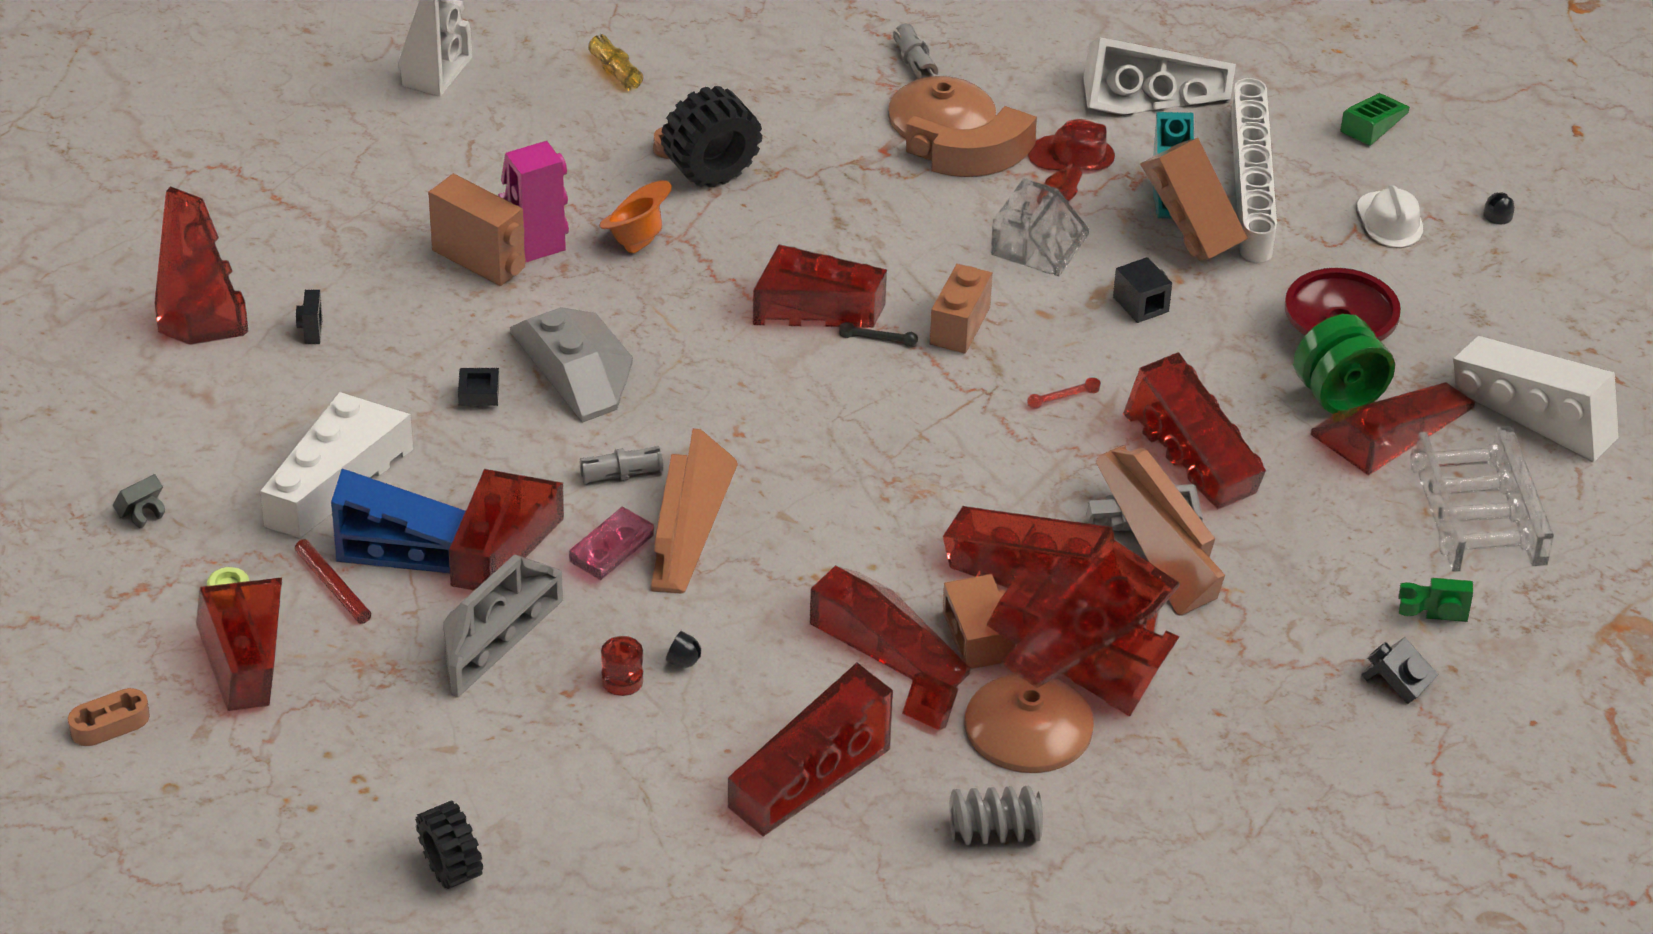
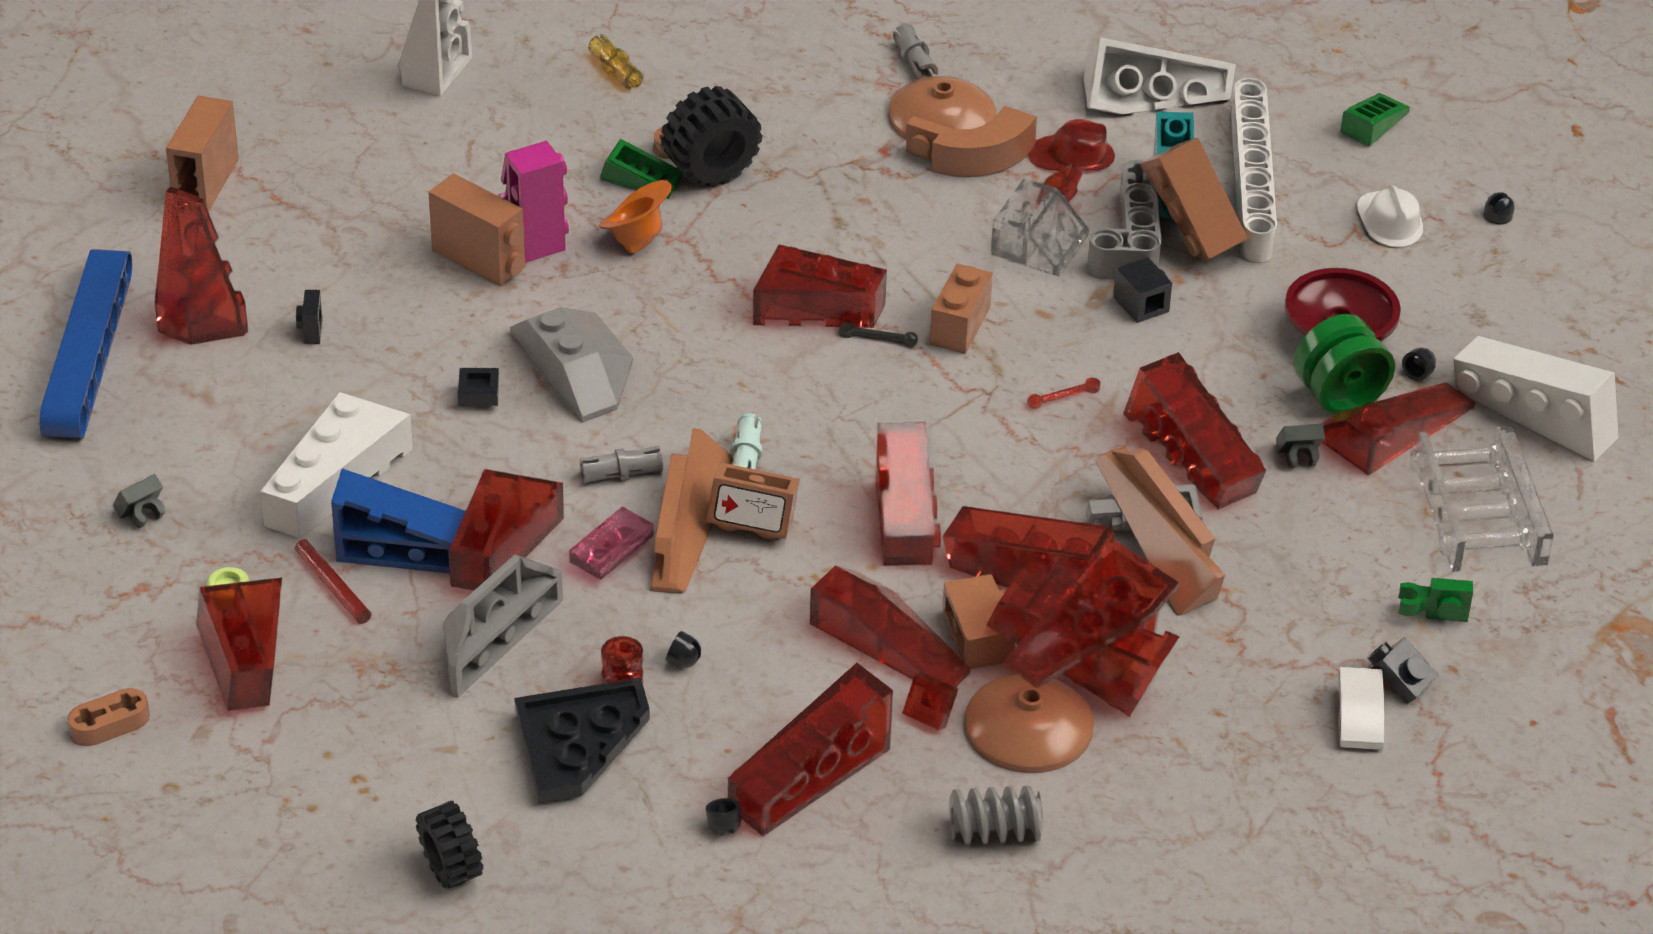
none -> blue beam [39,249,132,438]
none -> nougat brick [166,95,239,213]
none -> black plate [514,678,650,803]
none -> green slope [600,139,684,199]
none -> brick [706,463,800,539]
none -> black hinge [706,798,742,836]
none -> light aqua pin [730,413,763,470]
none -> clear red wedge [875,422,941,566]
none -> light grey beam [1087,160,1161,279]
none -> pearl dark grey tile [1276,423,1325,468]
none -> white slope [1338,667,1384,750]
none -> black hinge [1402,347,1436,381]

